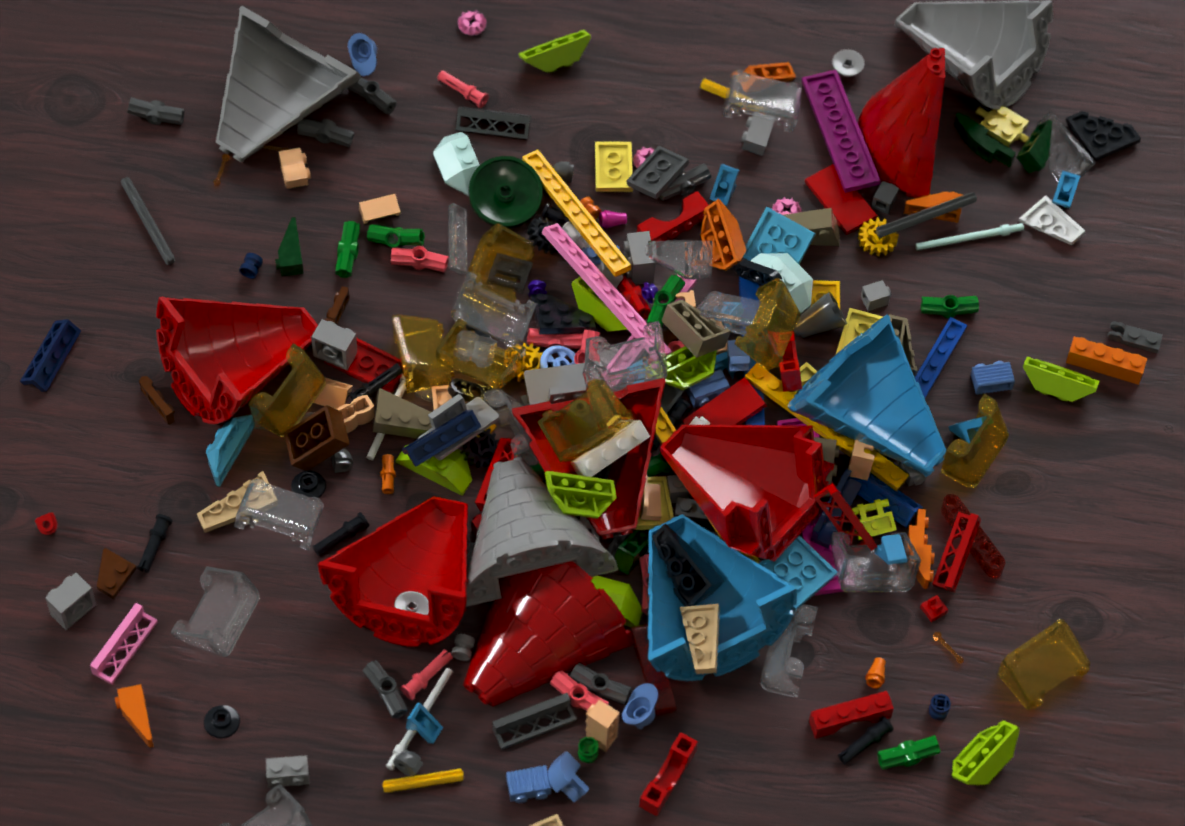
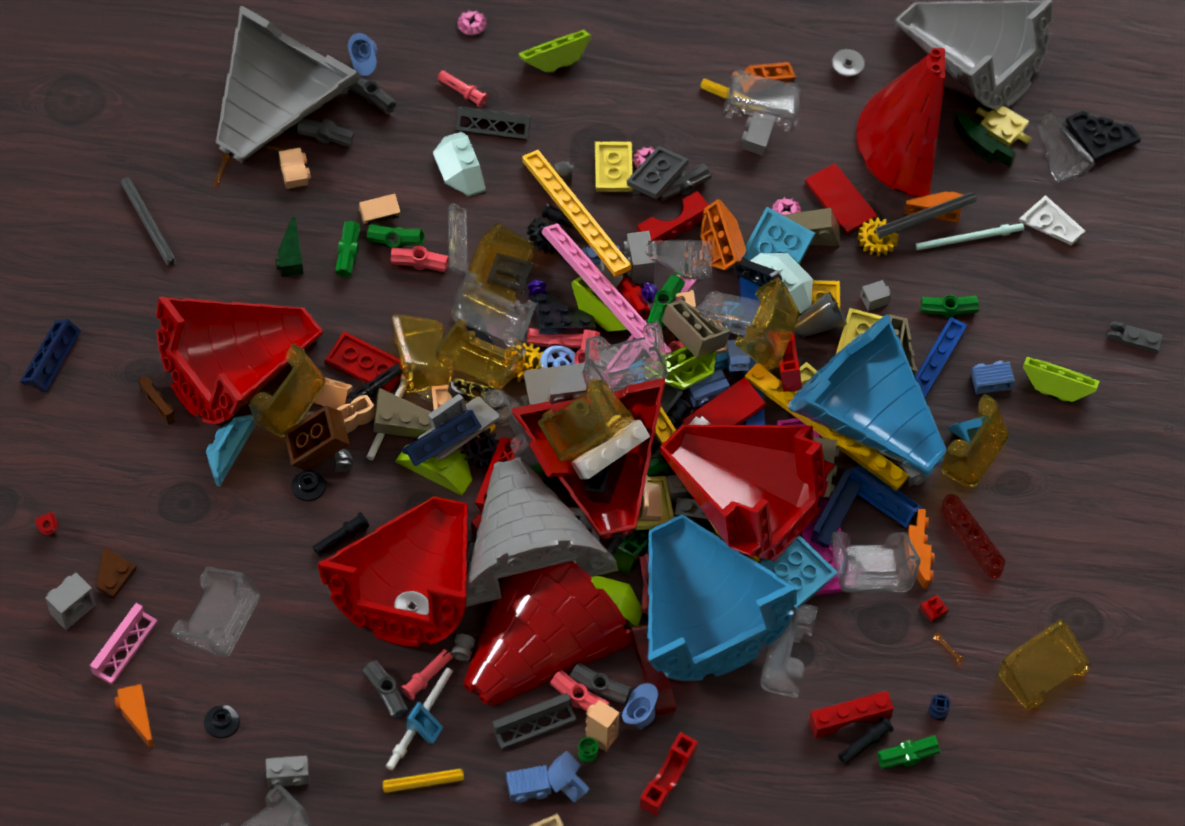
dark grey piece [127,97,185,125] -> none
black pin [137,514,173,573] -> none
tan wing [197,471,278,533] -> none
clear windscreen [234,479,324,550] -> none
dark blue wheel [239,253,263,279] -> none
light grey brick [311,319,358,370] -> none
reddish brown hinge [323,286,350,325] -> none
orange pin [380,454,396,494] -> none
dark grey piece [393,751,424,777] -> none
clear brick [453,330,497,368] -> none
dark green dish [468,156,543,228] -> none
lime wedge [545,471,617,518] -> none
white pin [562,221,590,249] -> none
orange wheel [580,197,601,220] -> none
dark pink cone [599,210,627,229] -> none
black wedge [652,524,724,607] -> none
tan wing [679,604,720,674] -> none
dark azure slope [710,164,739,205] -> none
magenta plate [802,70,880,193] -> none
red fence [813,482,878,554] -> none
light nougat hinge [848,440,874,481] -> none
neon yellow plate [851,499,897,541] -> none
orange cone [865,657,886,688] -> none
dark grey brick [872,181,899,214] -> none
dark azure slope [875,534,907,565] -> none
red fence [932,512,981,593] -> none
lime wedge [952,720,1020,785] -> none
dark green slope [1016,119,1052,173] -> none
dark azure slope [1052,171,1080,208] -> none
orange brick [1066,336,1147,385] -> none

